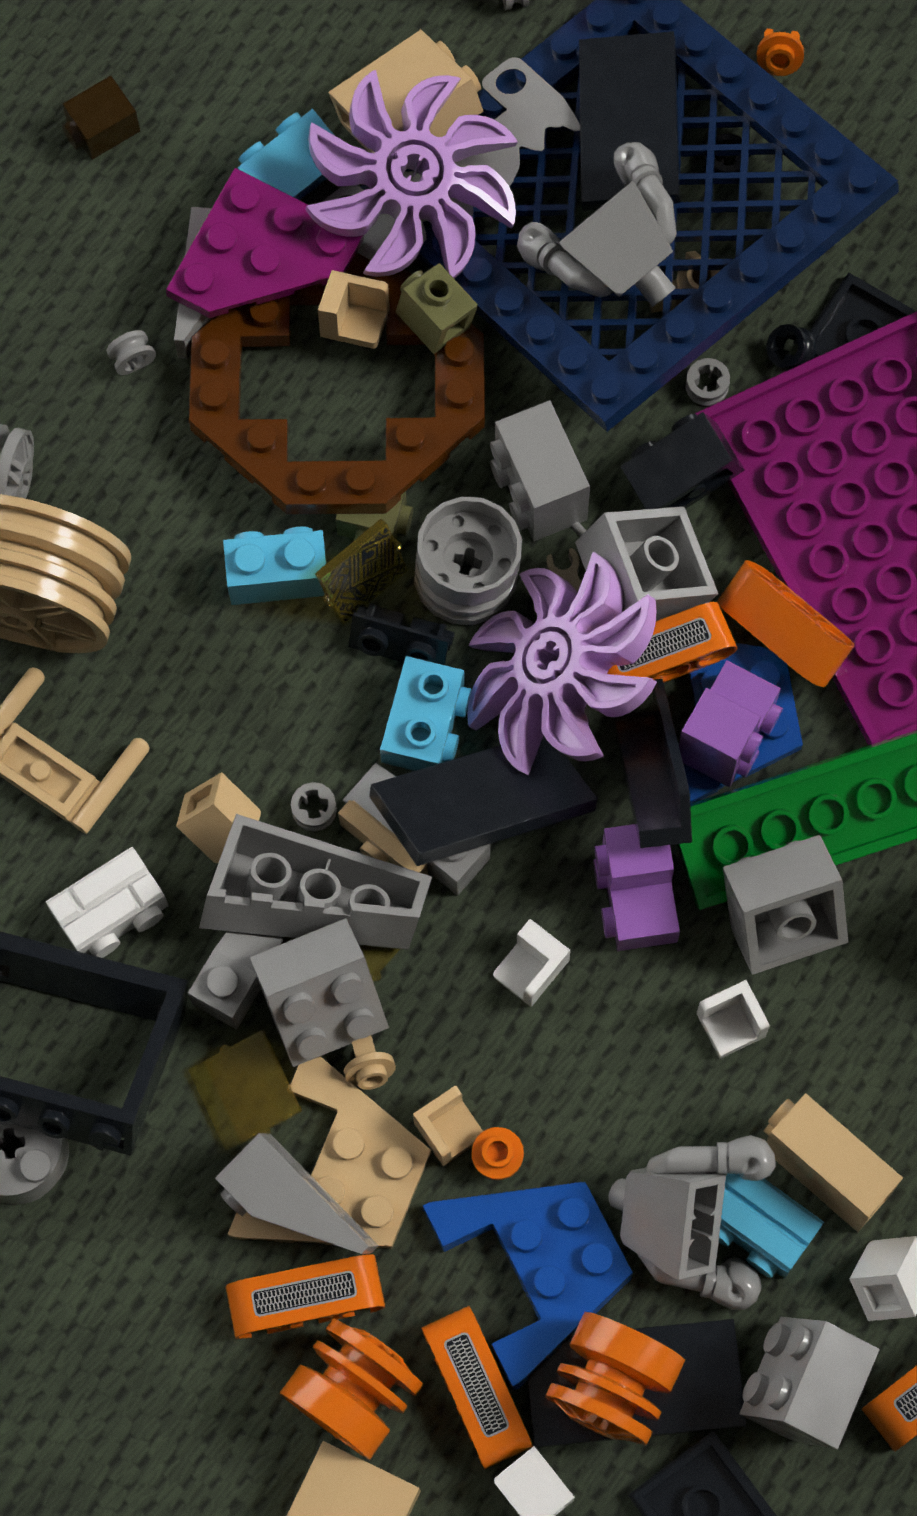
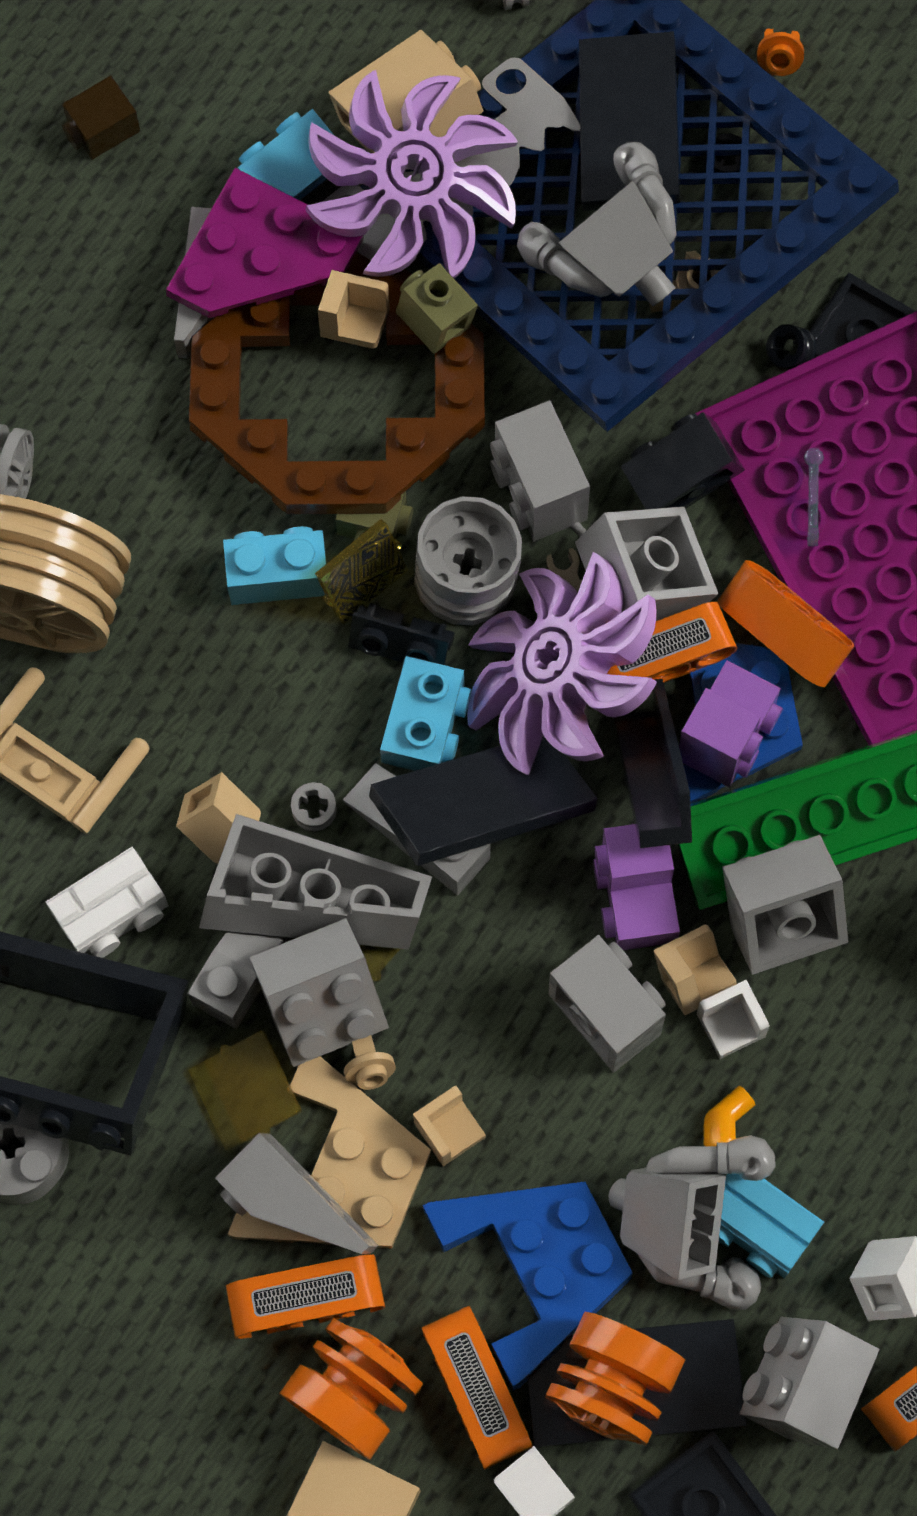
light grey bush [106,330,156,375] -> none
tan plate [338,800,428,875] -> none
orange plate [472,1127,524,1180] -> none
white panel [493,919,570,1007] -> none
light grey bush [686,358,730,406] -> none
tan brick [764,1093,903,1232] -> none
none -> light grey brick [548,935,666,1073]
none -> tan panel [653,925,737,1015]
none -> light orange arm [703,1085,756,1146]
none -> clear light blue hinge [804,447,824,547]

